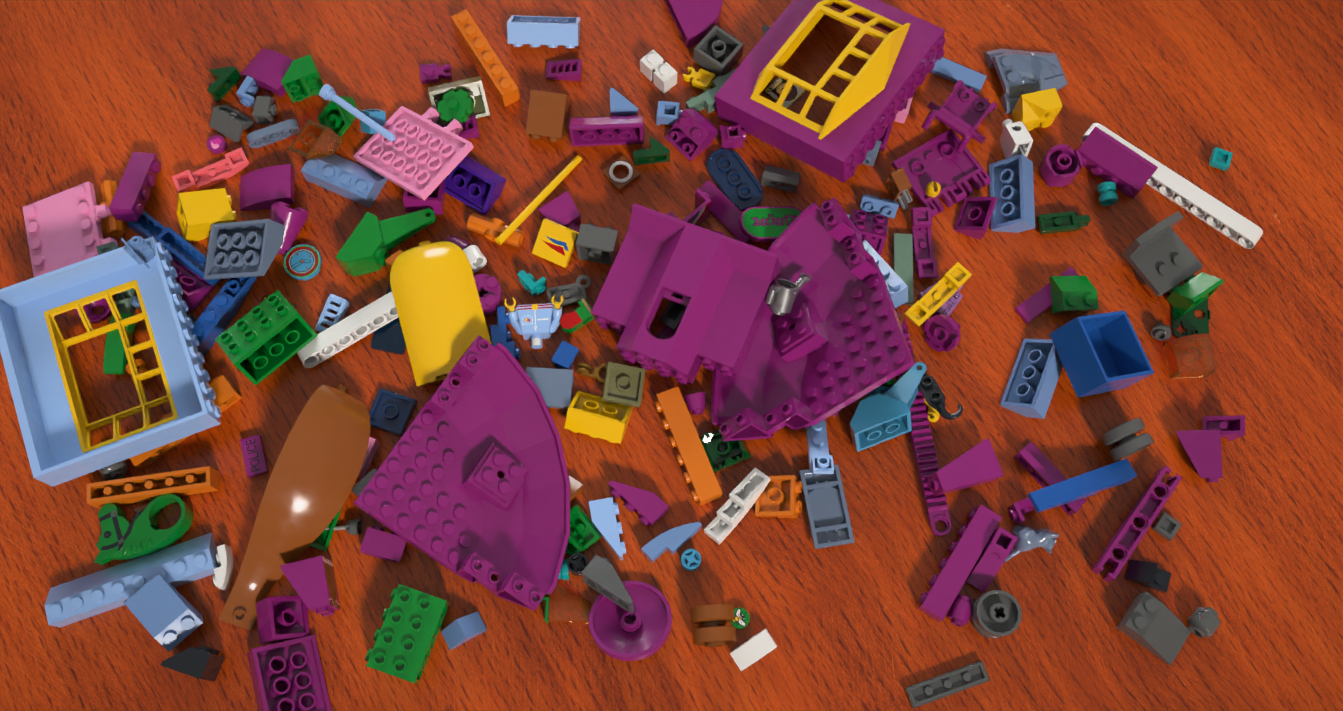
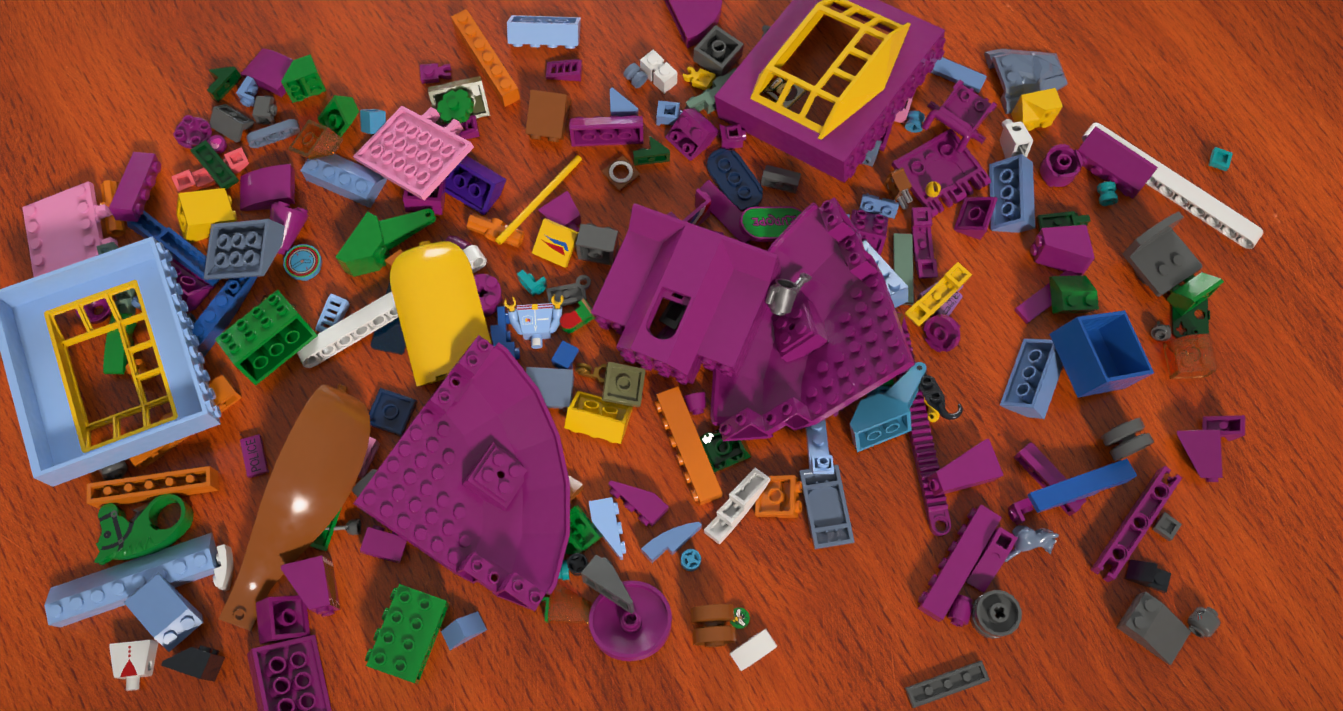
medium blue hinge [121,236,155,269] -> none
light blue piece [319,84,396,141] -> none
none -> white torso [109,640,158,691]
none -> magenta dish [173,115,212,149]
none -> dark green plate [190,140,239,190]
none -> sand blue wheel [623,63,648,88]
none -> dark azure wheel [905,111,925,133]
none -> magenta slope [1030,225,1095,276]

